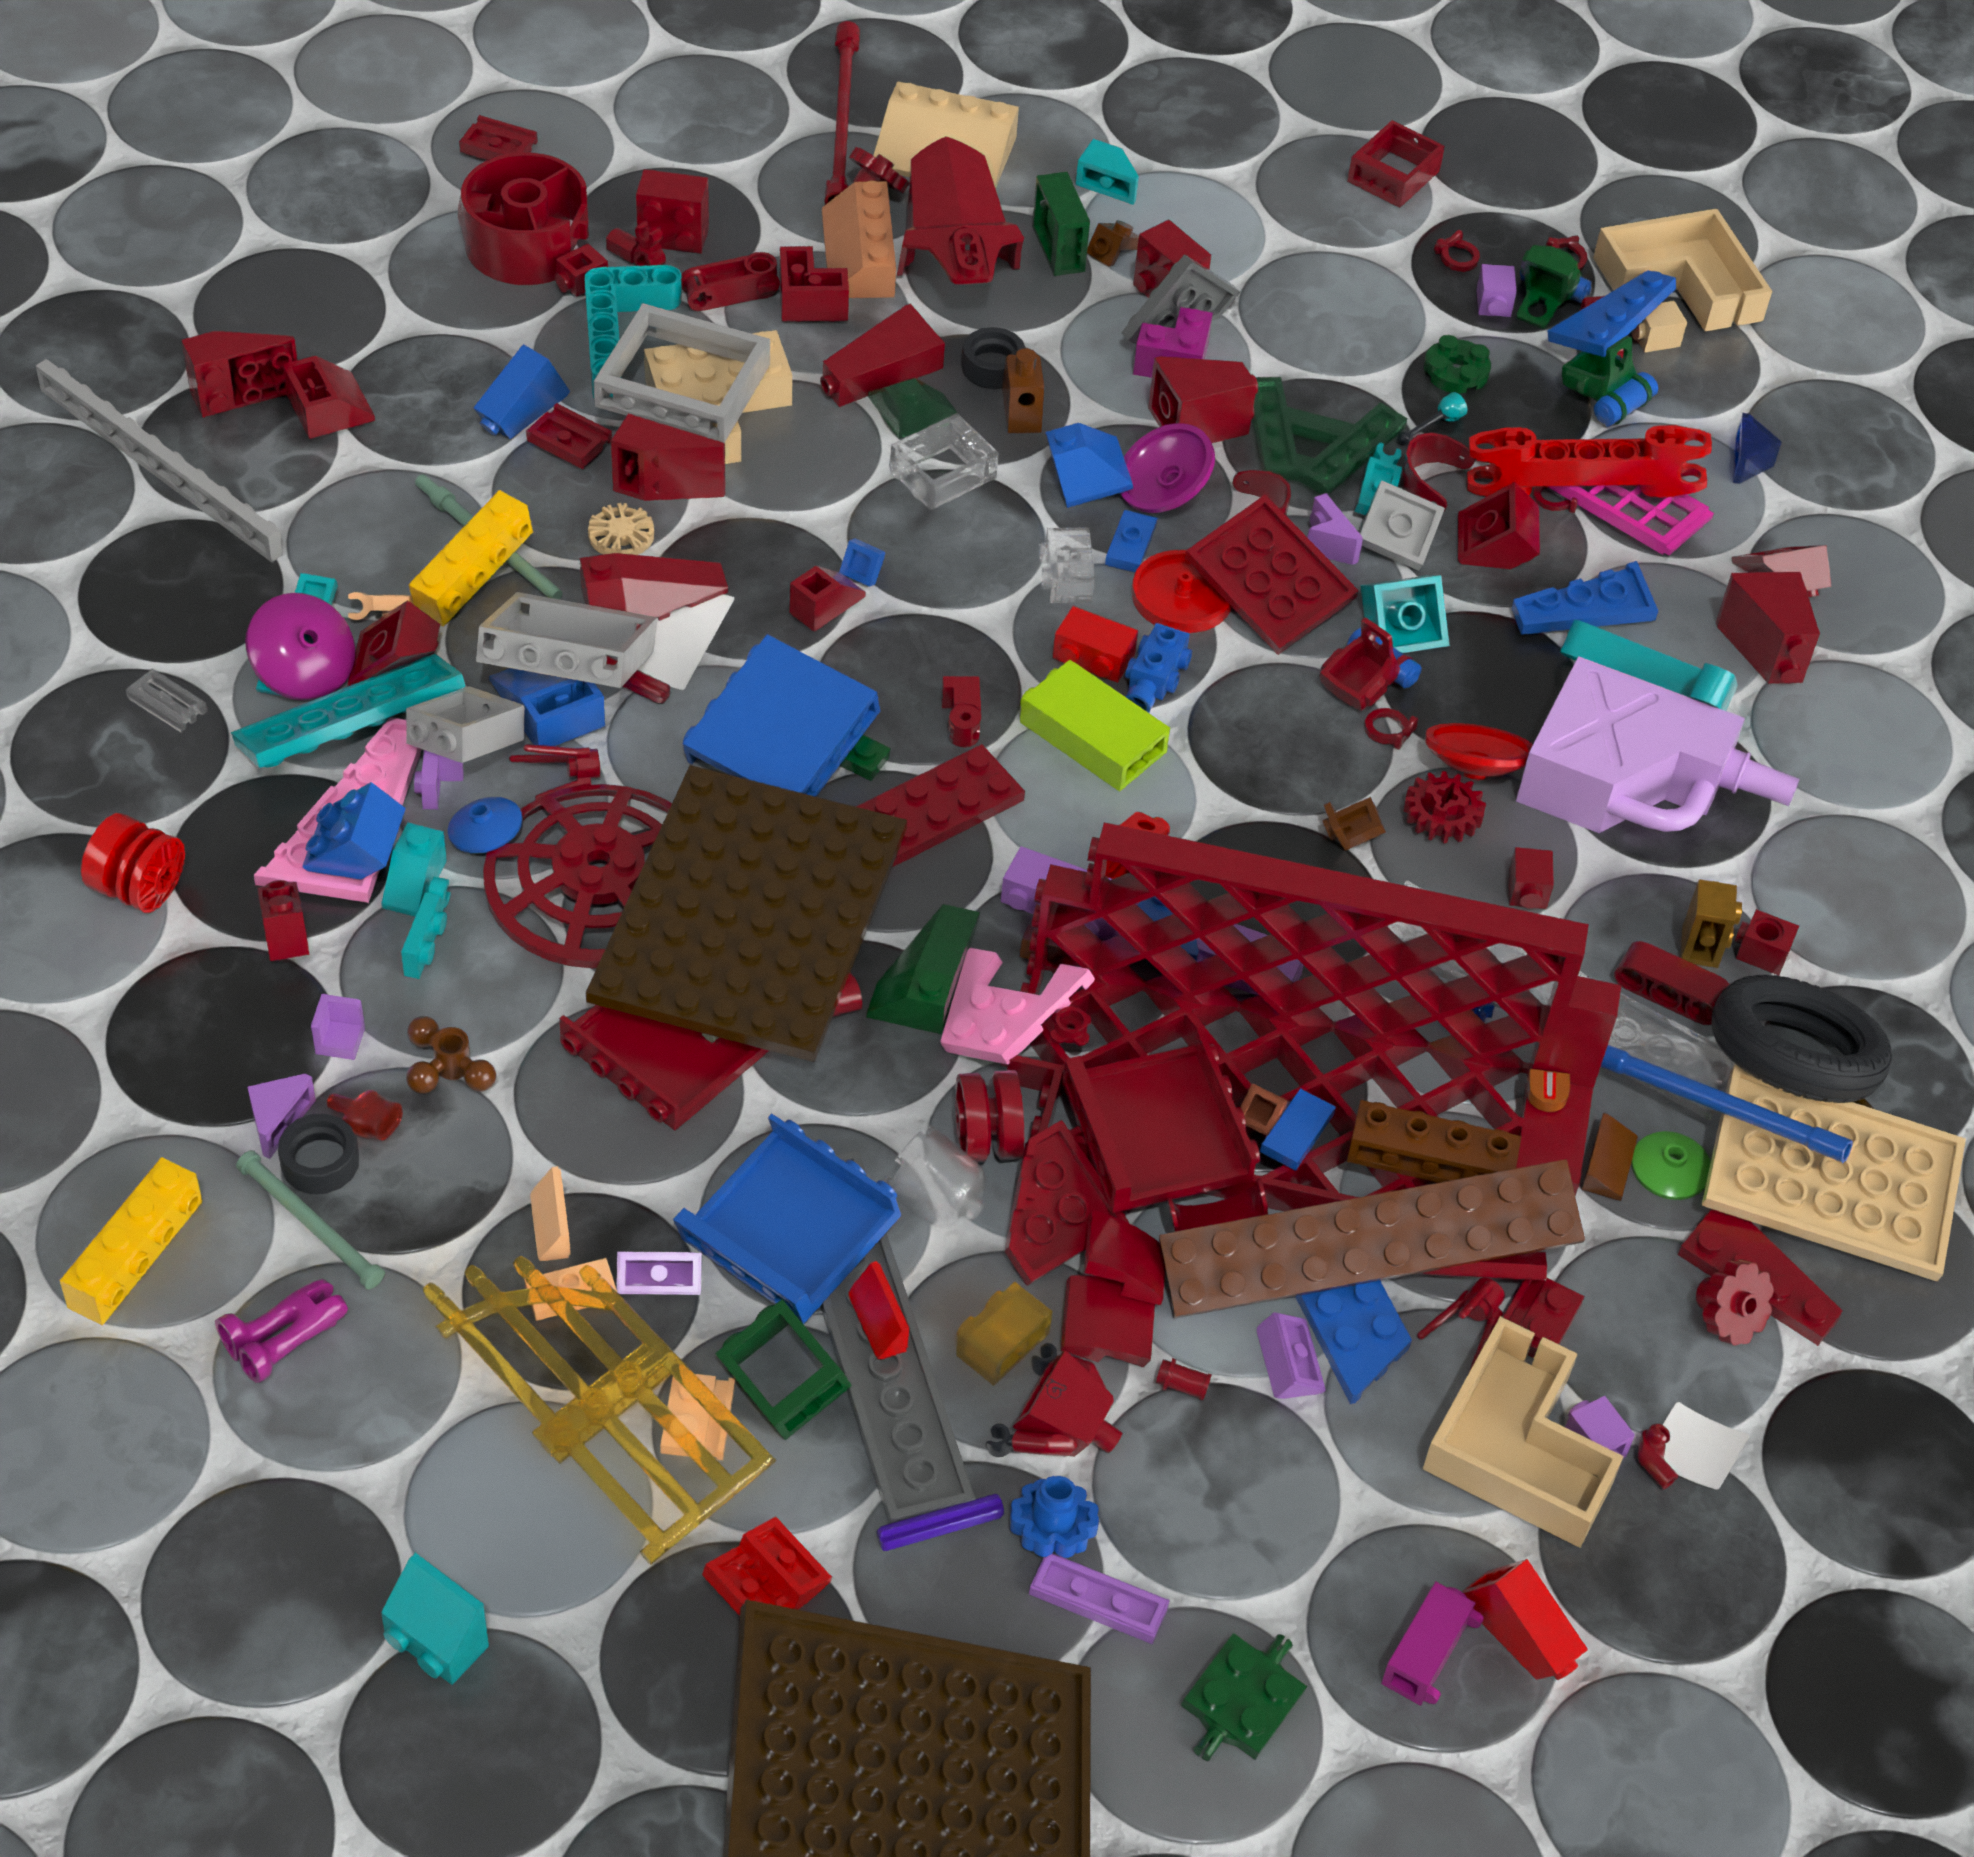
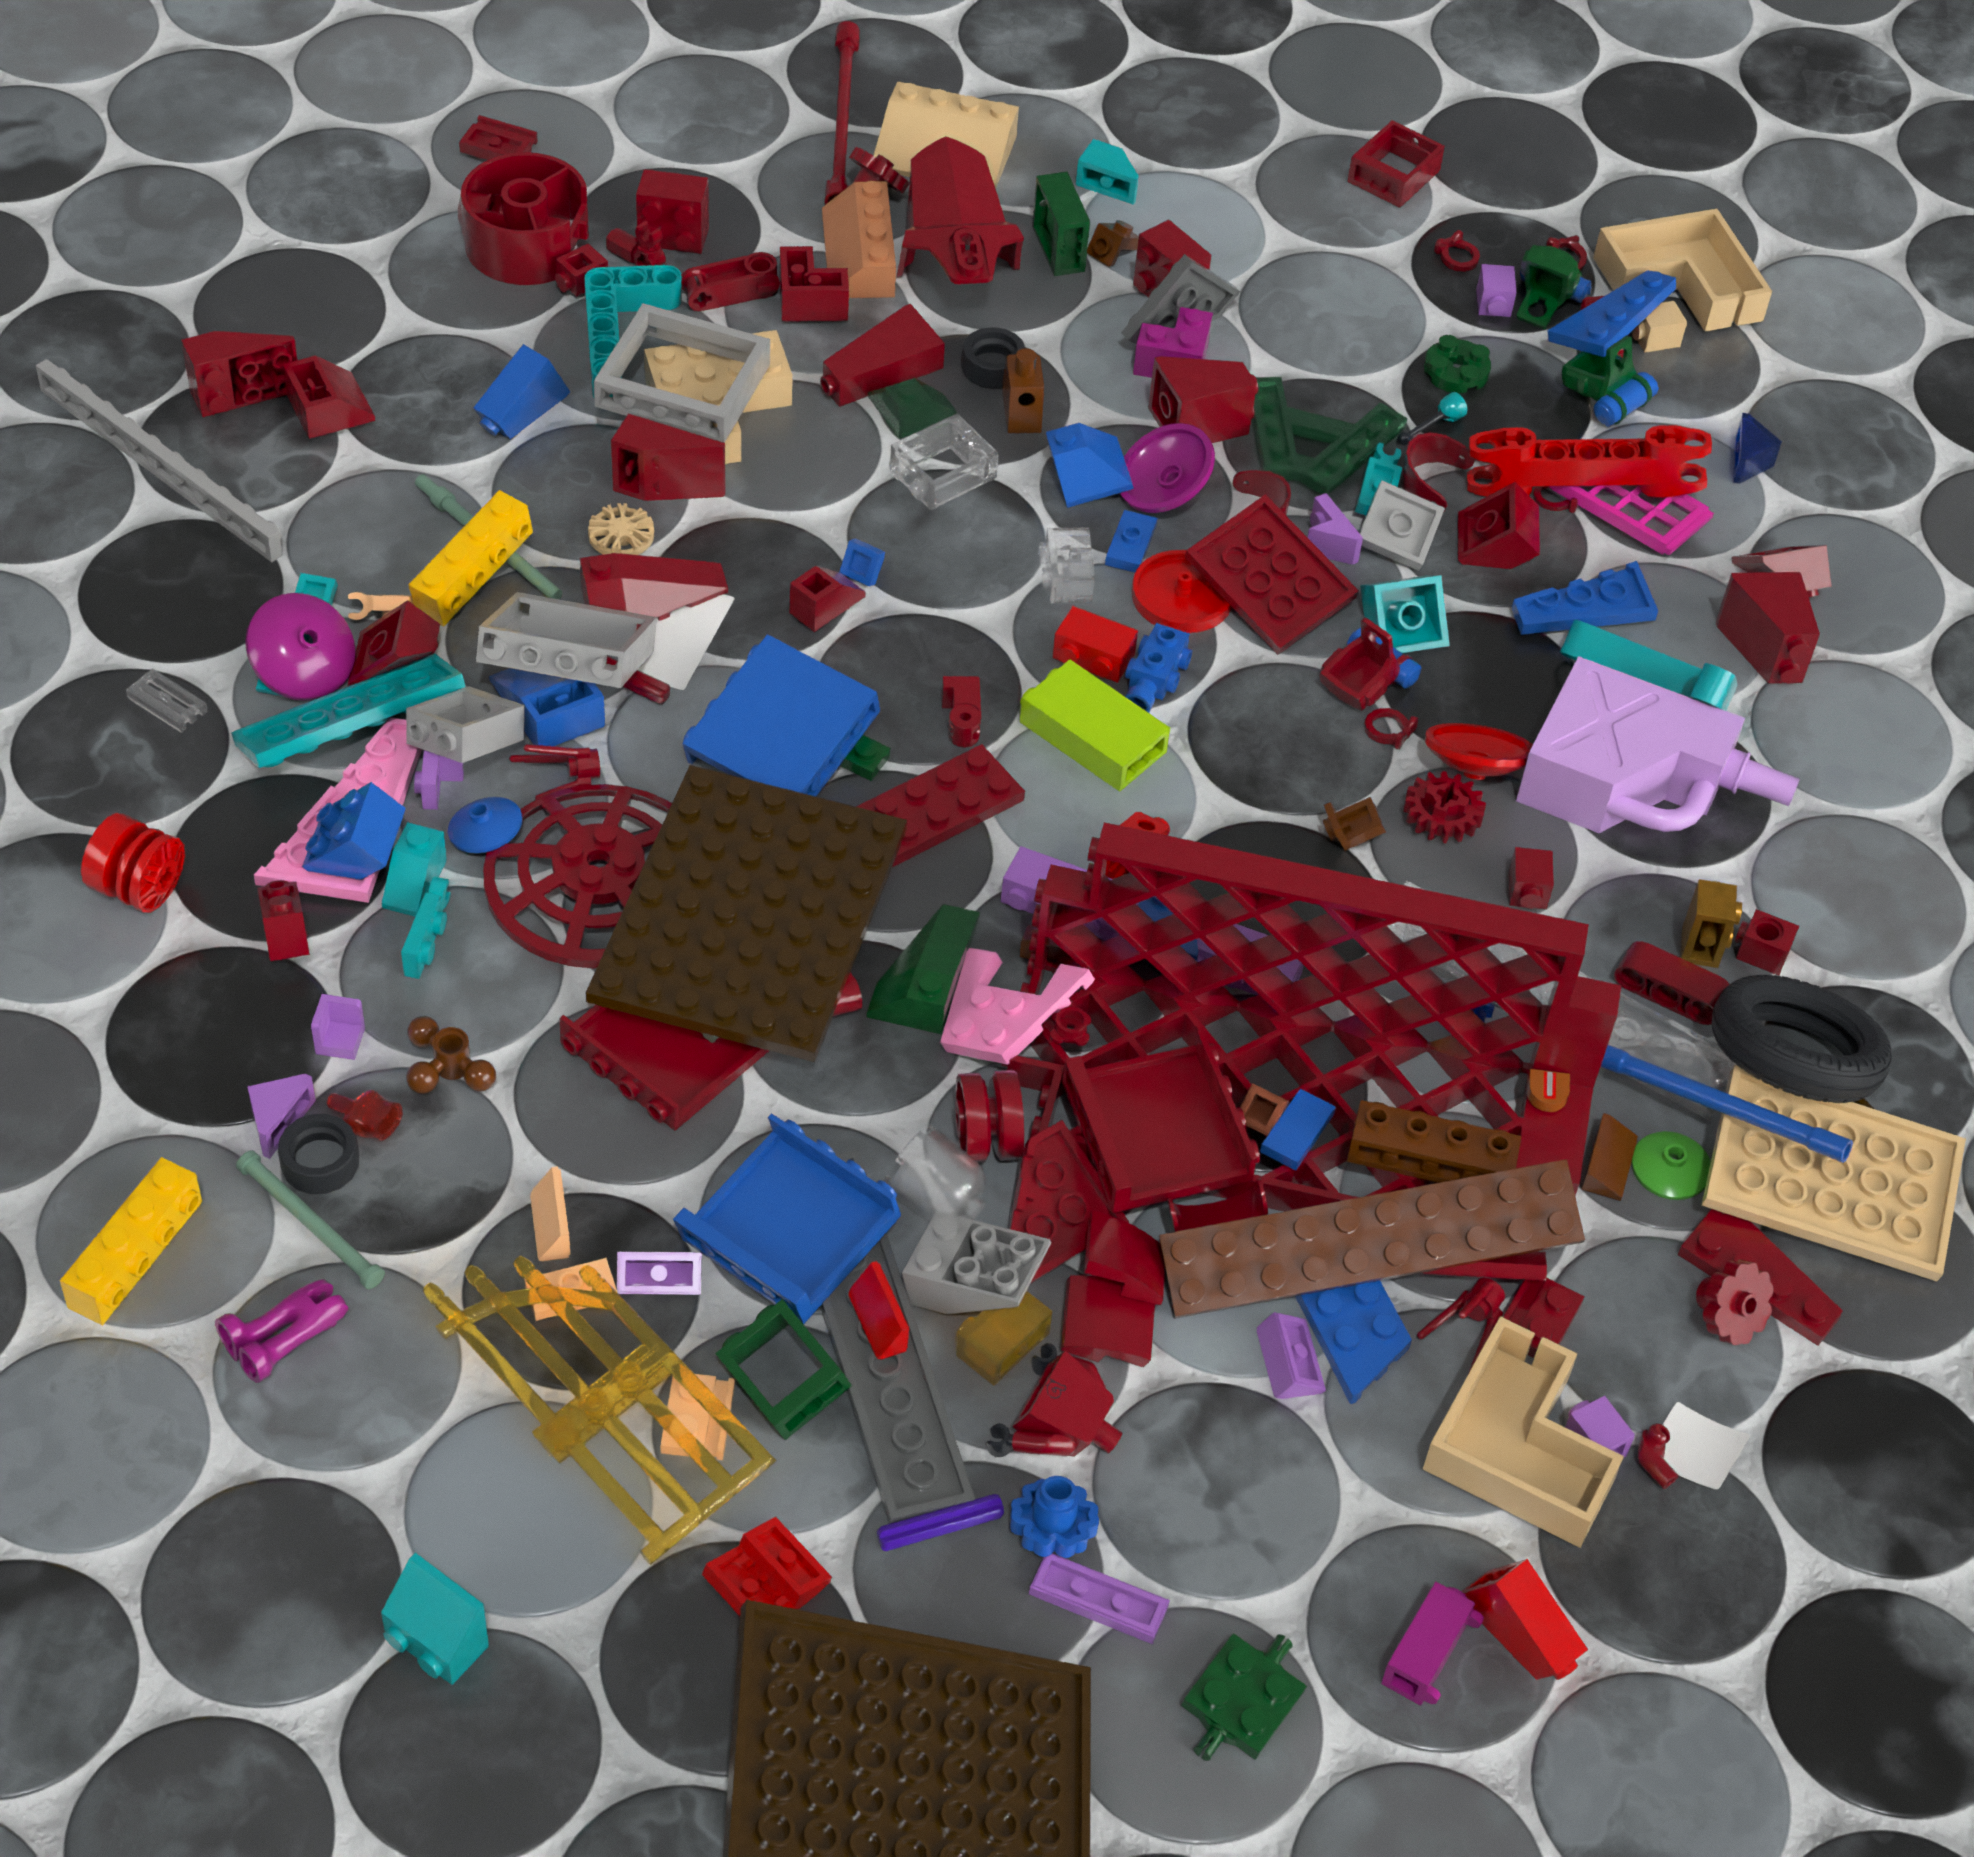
dark red plate [526,403,612,469] -> none
dark red pin [1155,1358,1212,1401] -> none
none -> light grey slope [902,1211,1051,1314]

